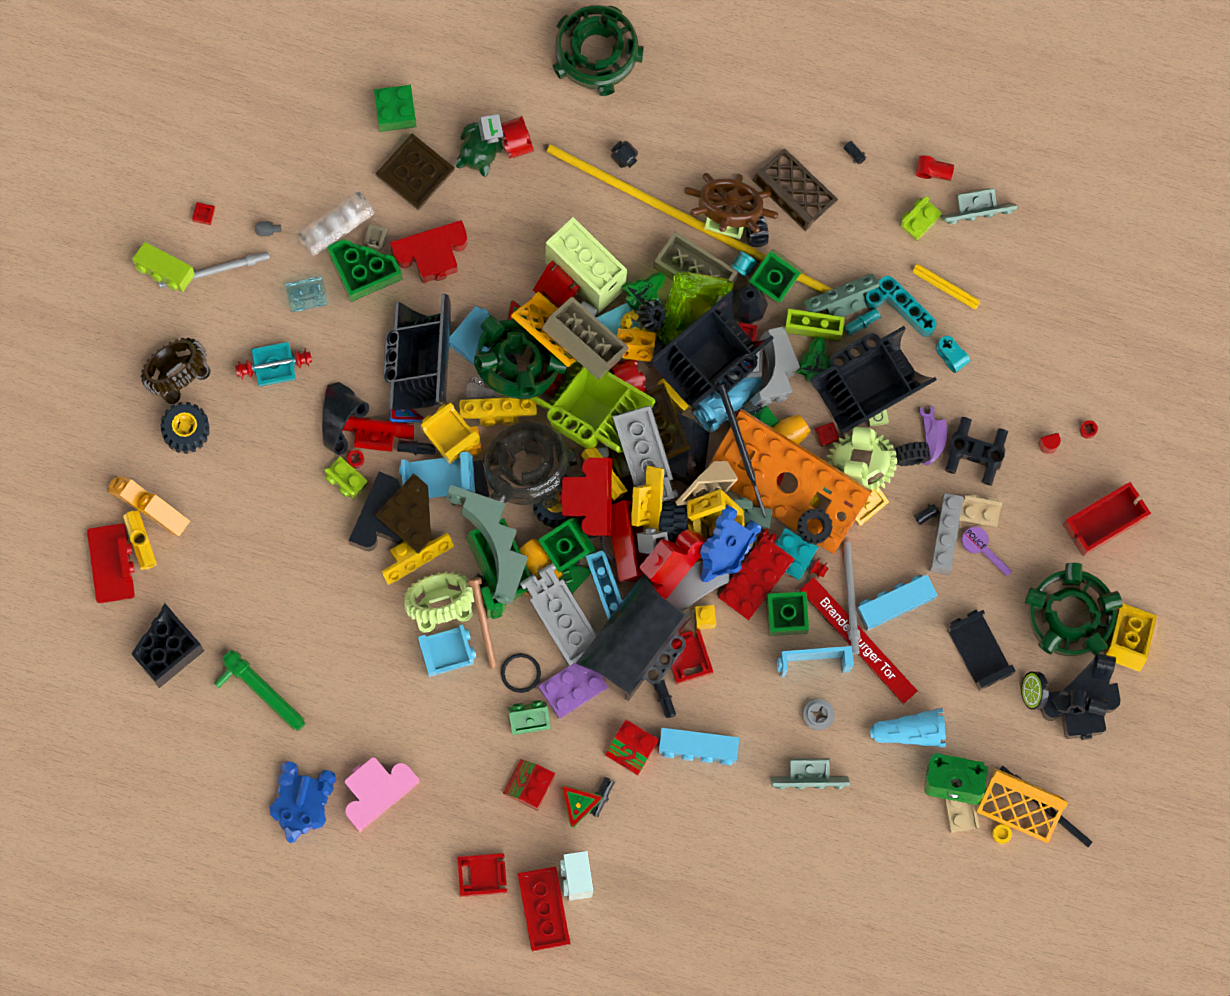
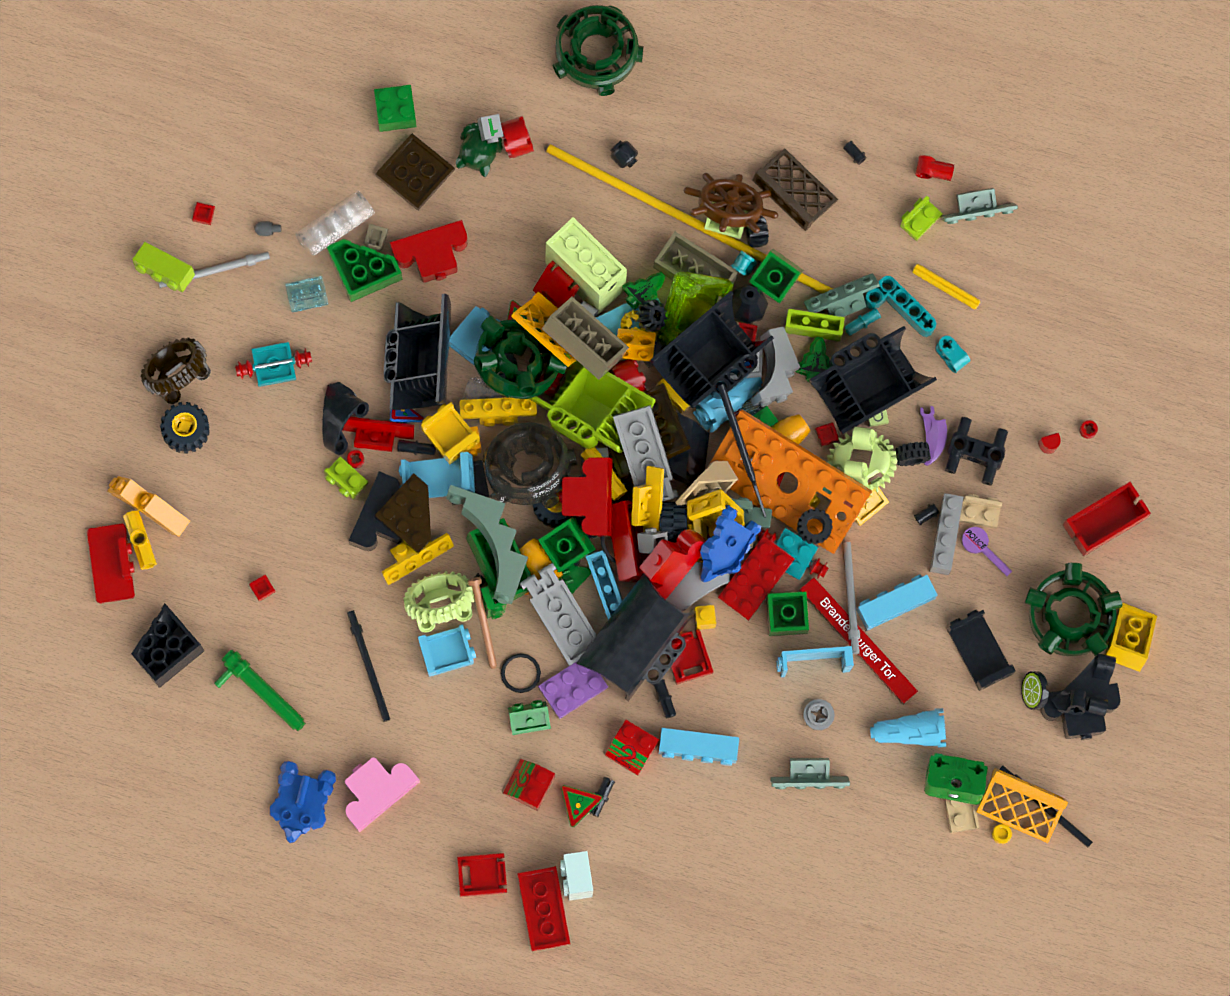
none -> red plate [249,574,276,602]
none -> black bar [347,610,391,722]

